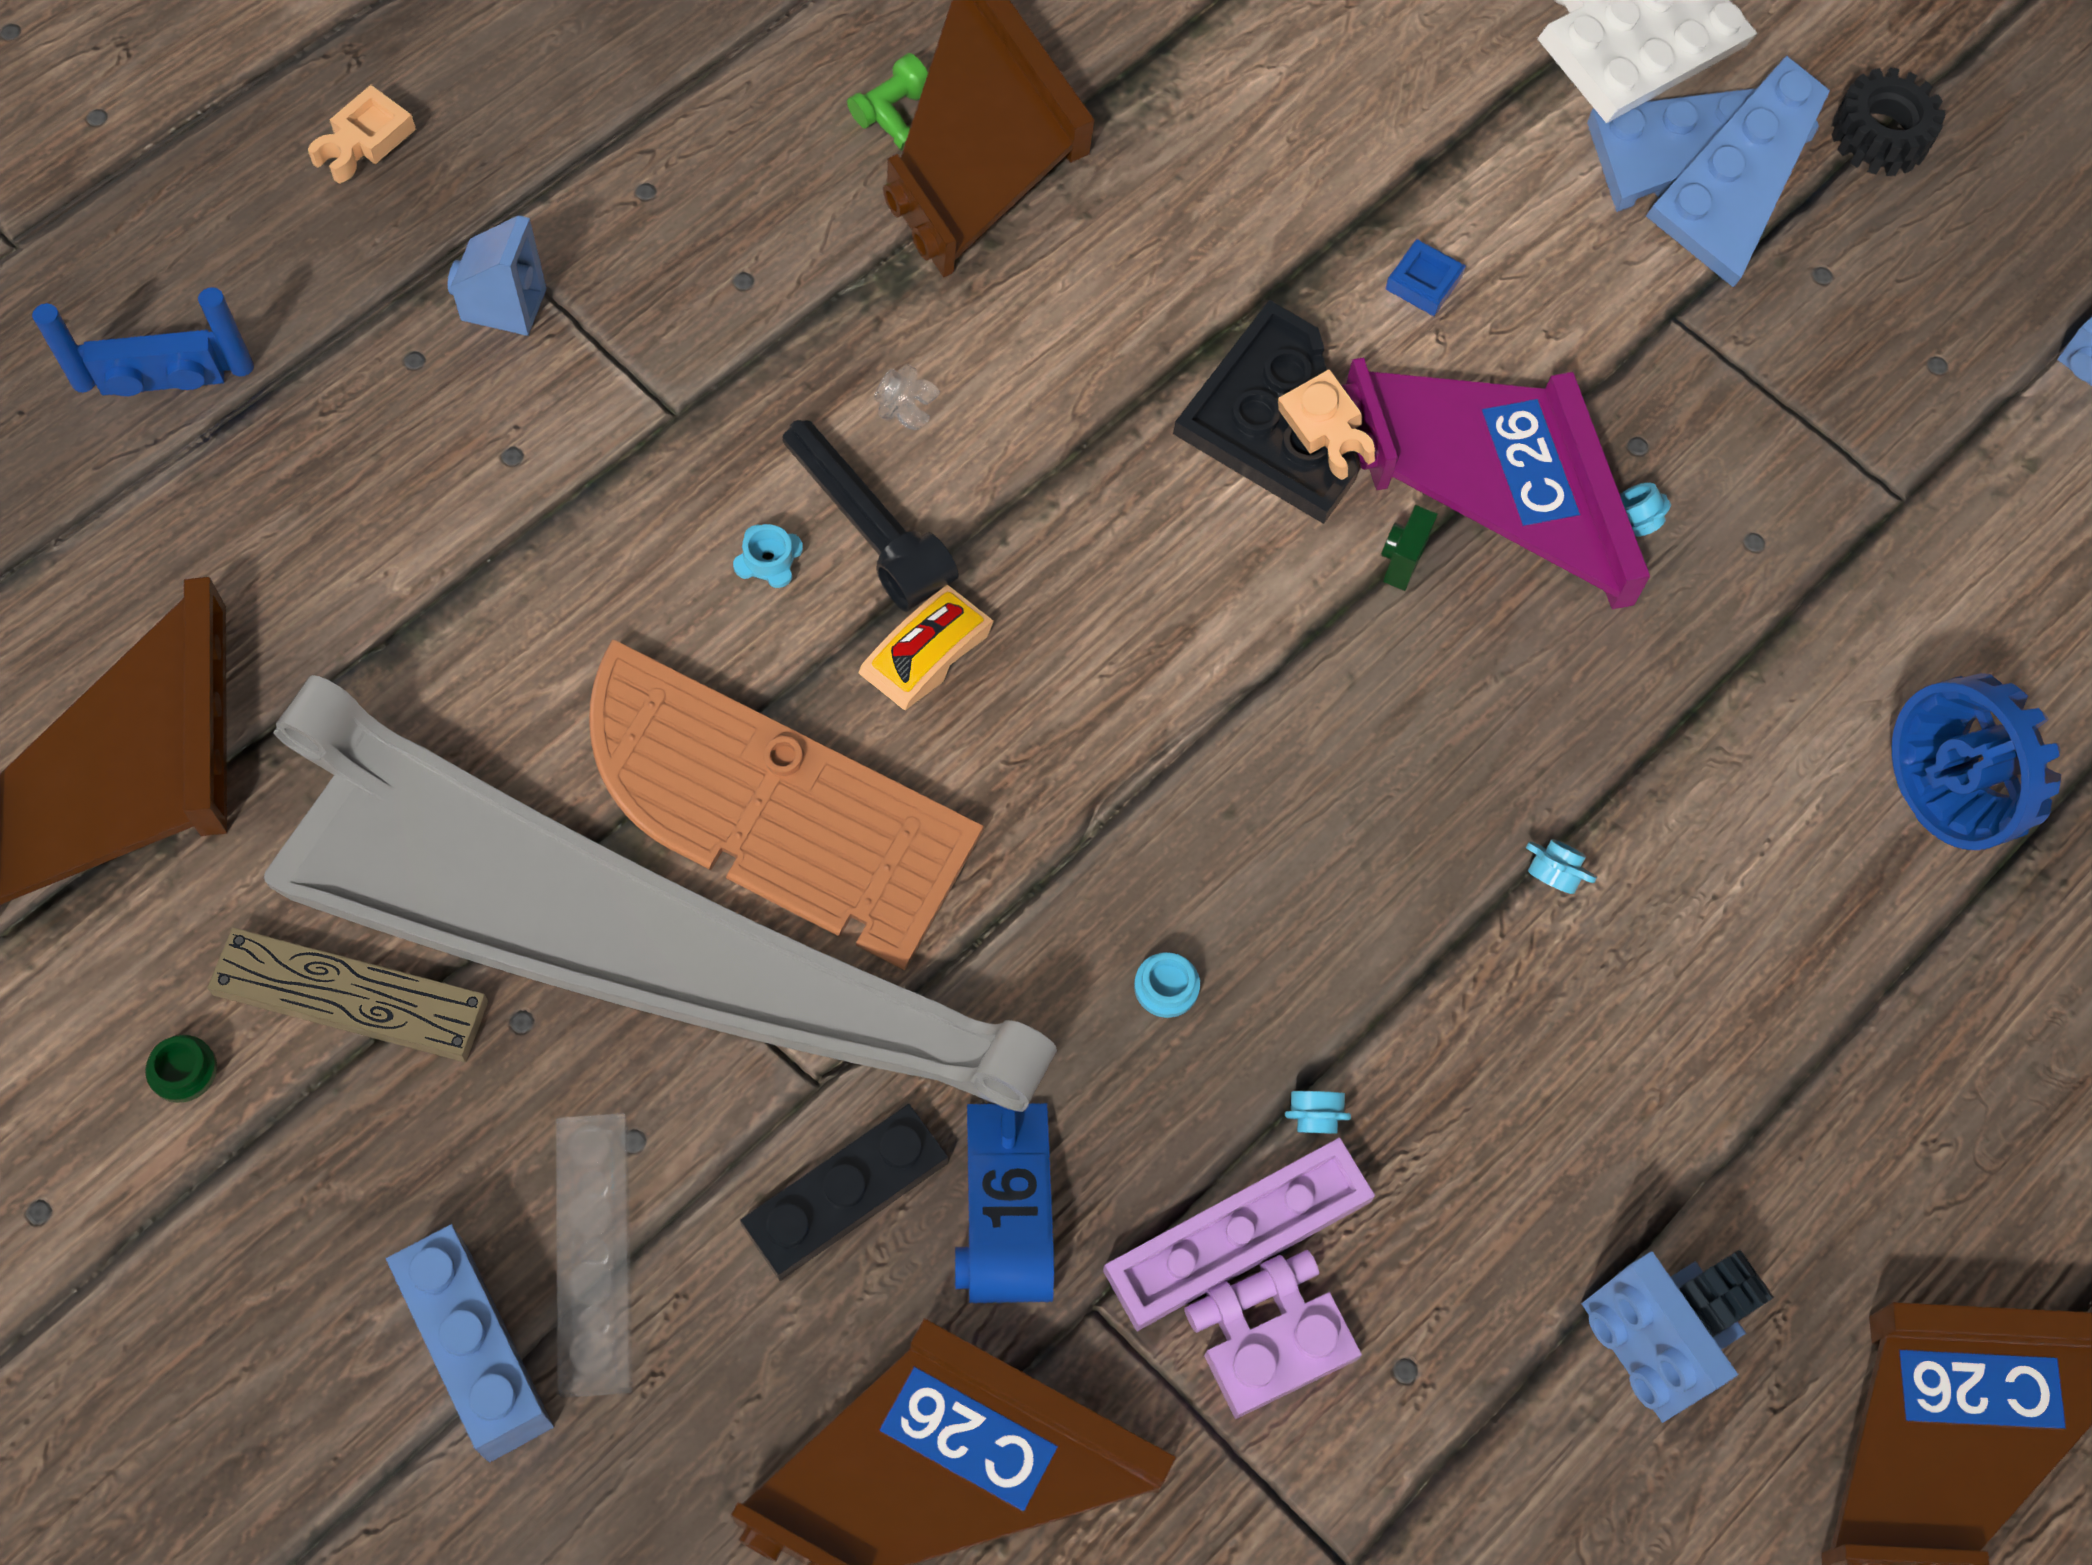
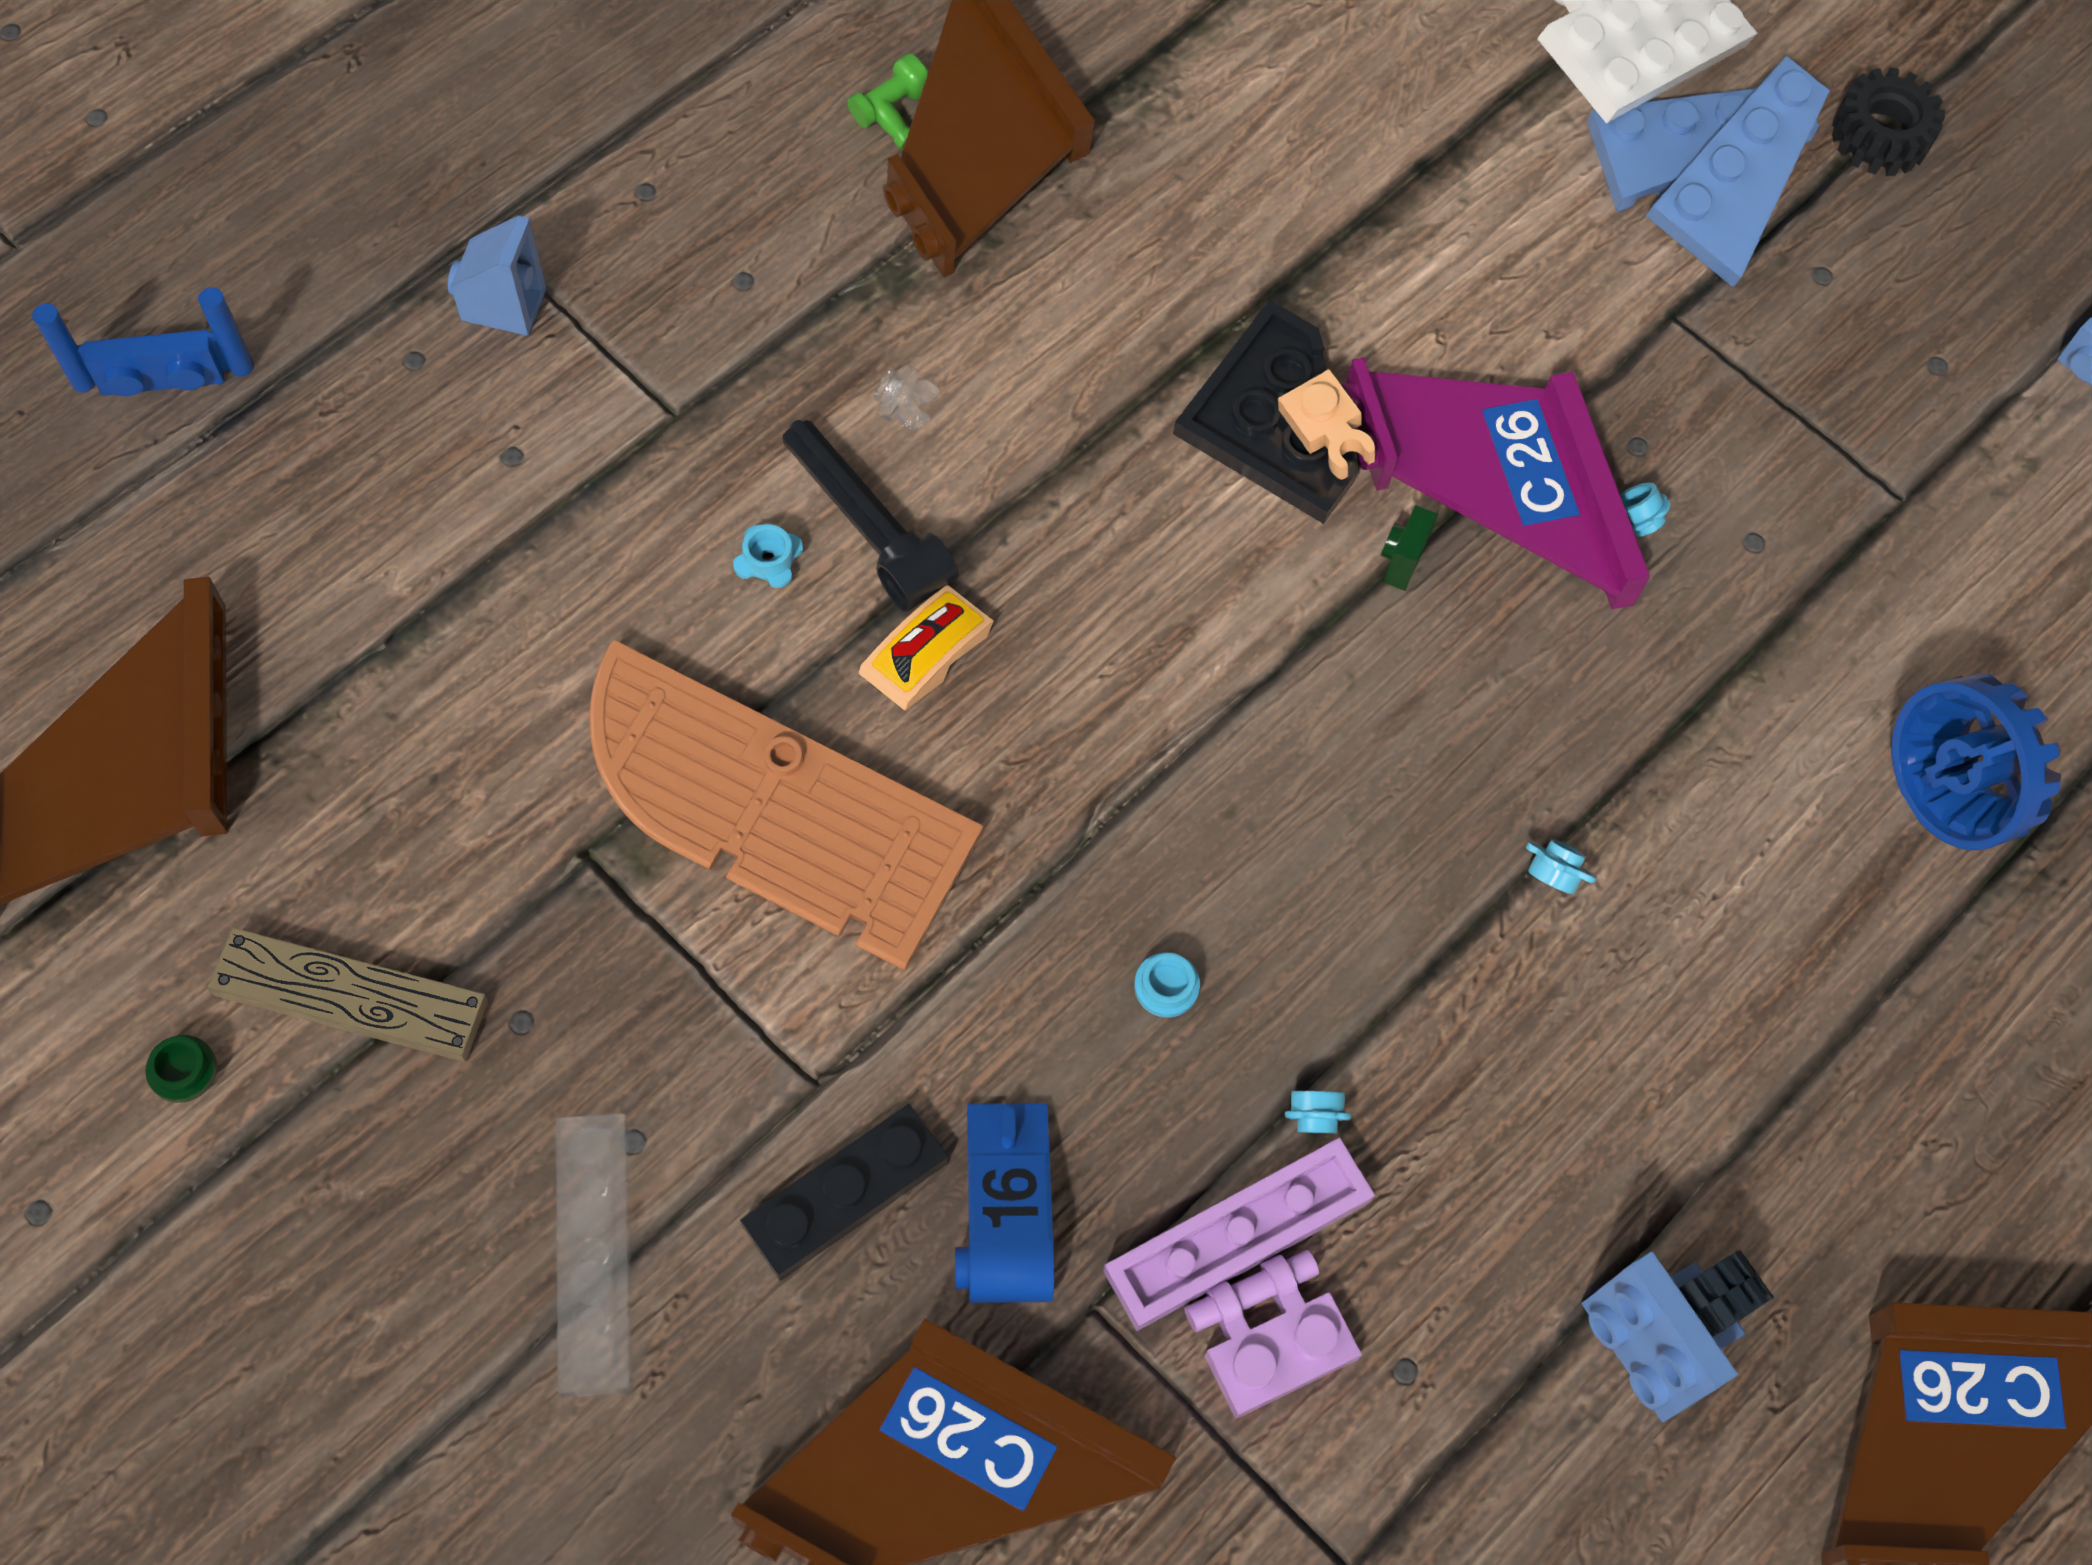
light grey panel [264,675,1057,1112] -> none
light nougat plate [308,85,416,184] -> none
medium blue brick [386,1224,554,1463] -> none
blue tile [1385,239,1466,317] -> none

